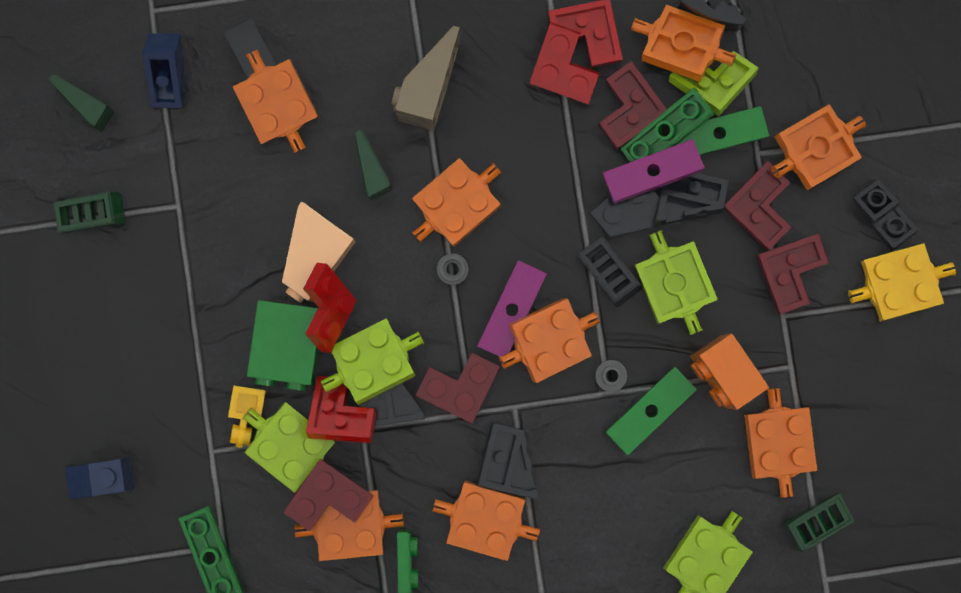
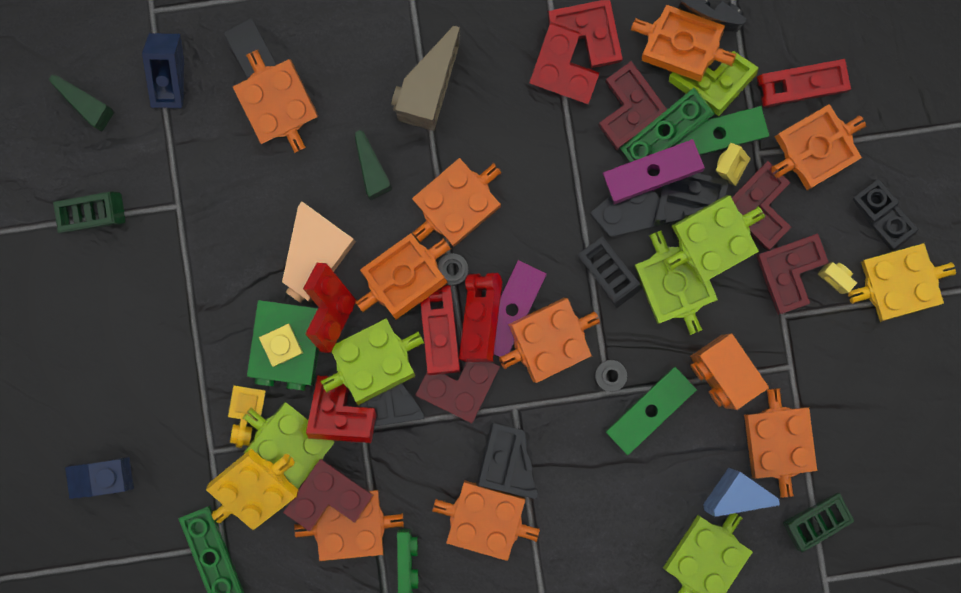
none -> yellow plate [206,448,299,530]
none -> light yellow plate [259,324,303,367]
none -> orange plate [355,233,451,320]
none -> red plate [420,285,460,375]
none -> red plate [459,273,502,362]
none -> lime plate [664,195,765,282]
none -> medium blue slope [703,468,780,517]
none -> light yellow plate [716,143,750,186]
none -> red plate [757,59,851,108]
none -> light yellow plate [817,262,857,294]

